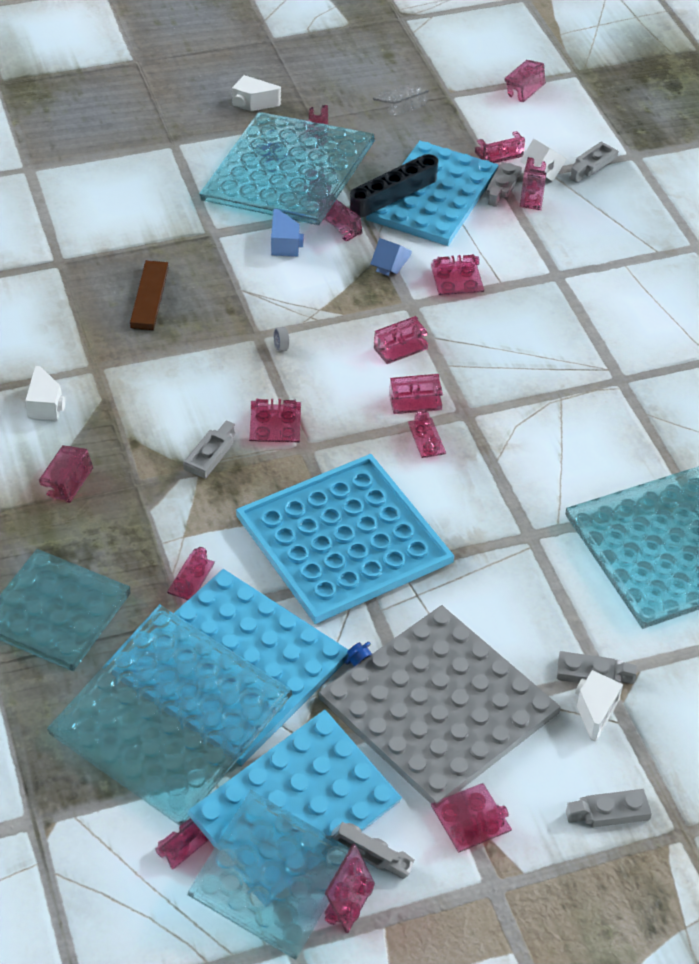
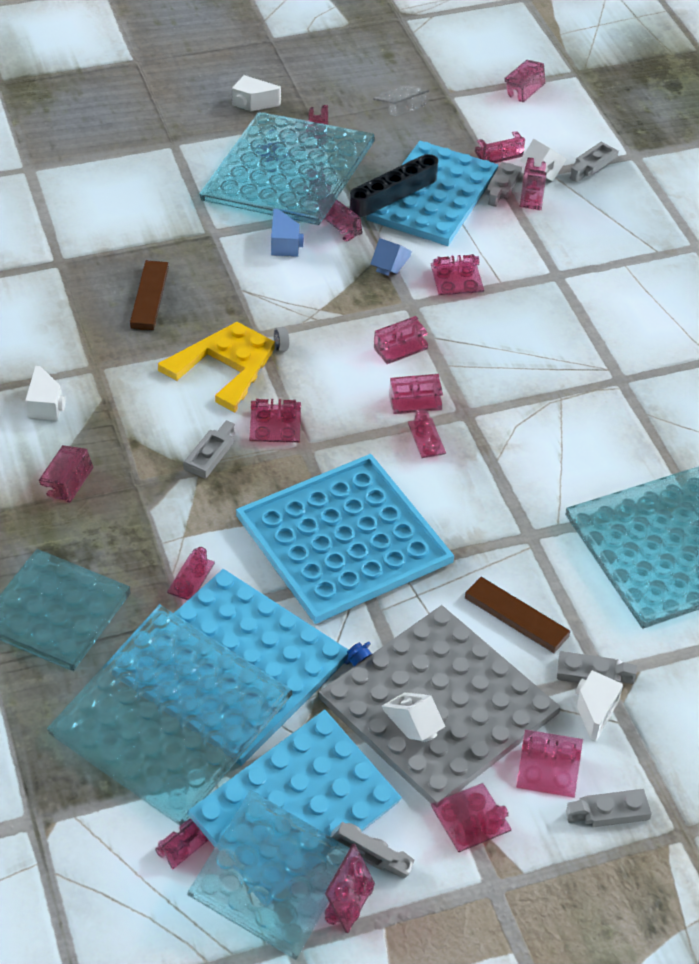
none -> yellow wing [158,322,275,413]
none -> white slope [382,692,445,742]
none -> reddish brown tile [465,576,571,653]
none -> clear pink hinge [516,729,583,798]

